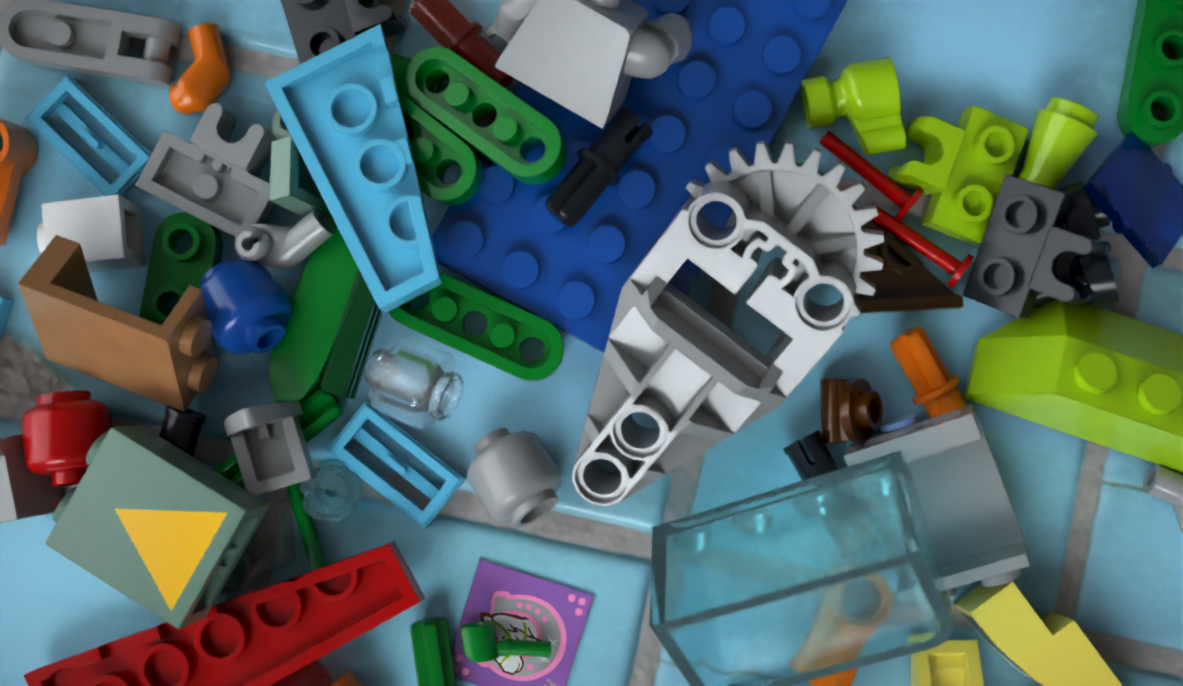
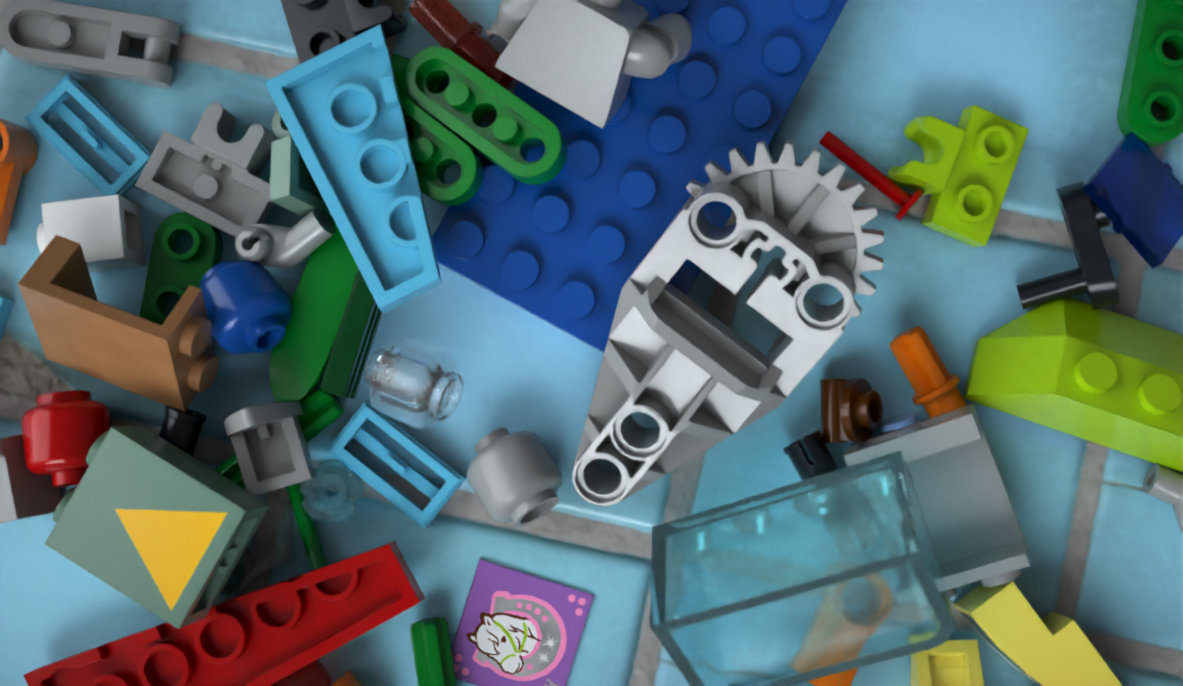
orange arm [169,23,231,115] -> none
green plate [388,272,564,381] -> none
green hand [460,620,551,663] -> none
black axle [545,107,653,227] -> none
lime piece [801,56,906,155] -> none
dark brown tile [841,220,964,314] -> none
red pin [871,203,974,288] -> none
black plate [962,174,1111,318] -> none
lime cone [1019,97,1099,189] -> none

